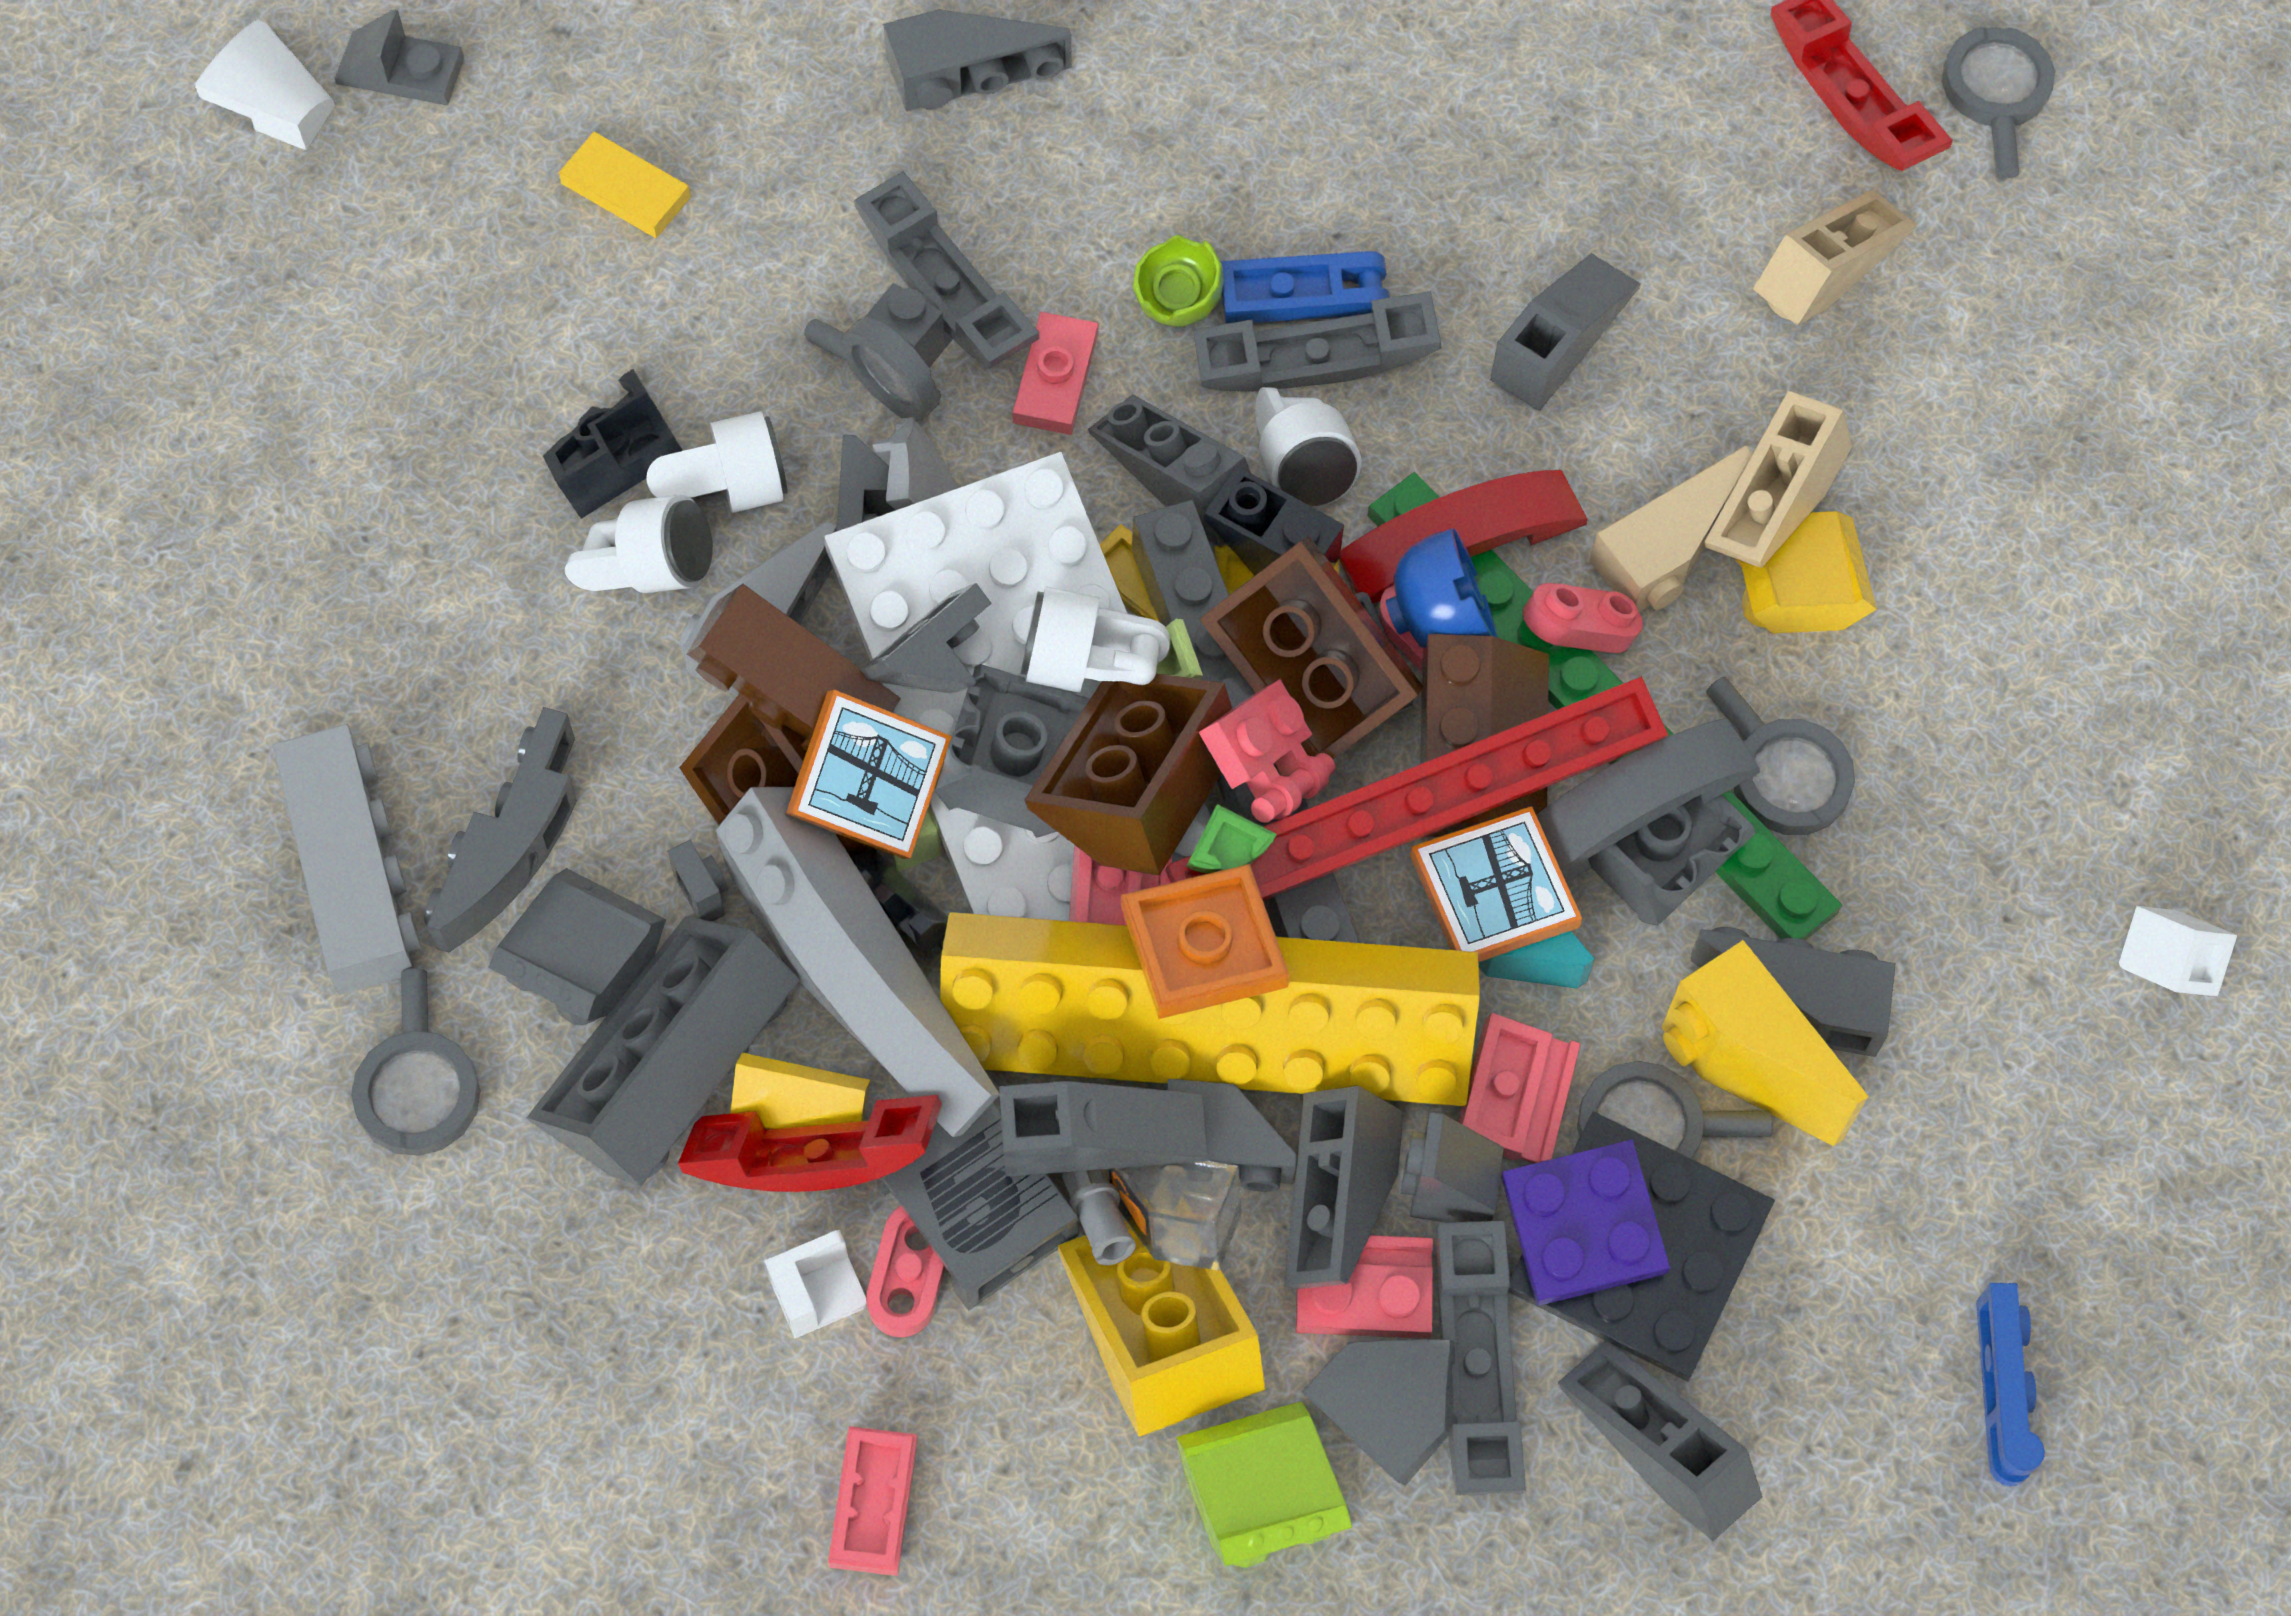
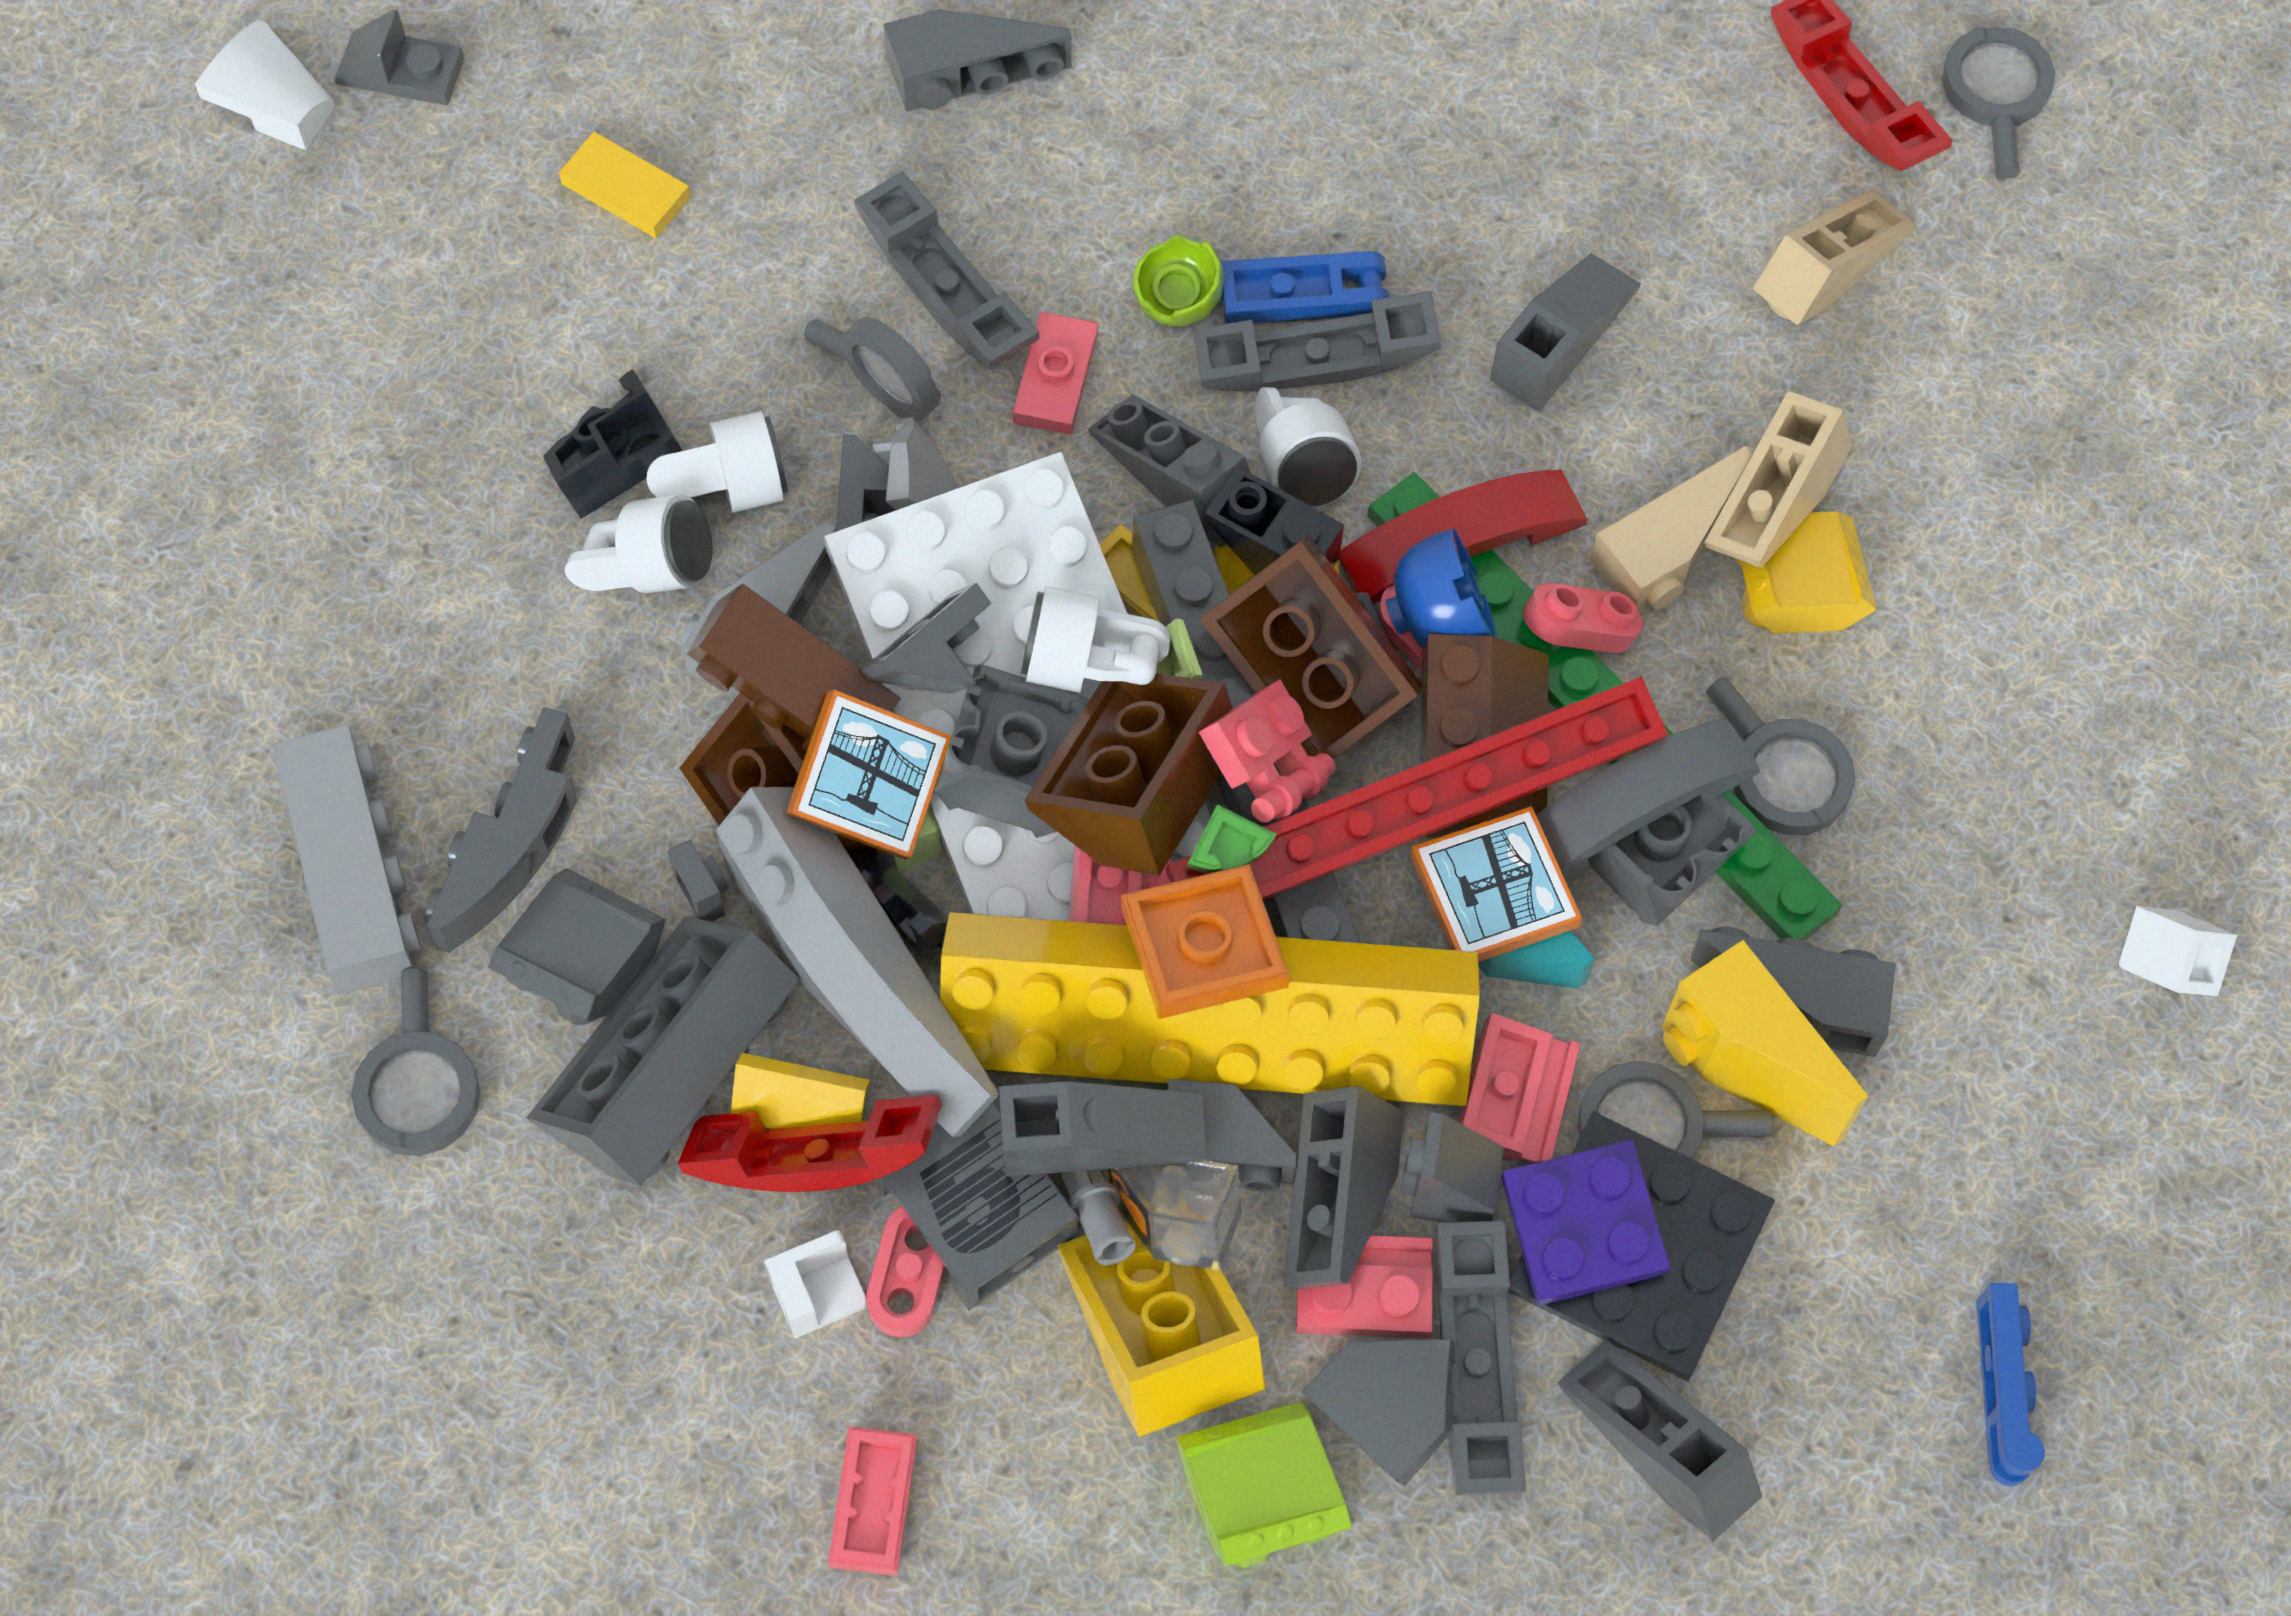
dark grey brick [865,282,952,368] -> none

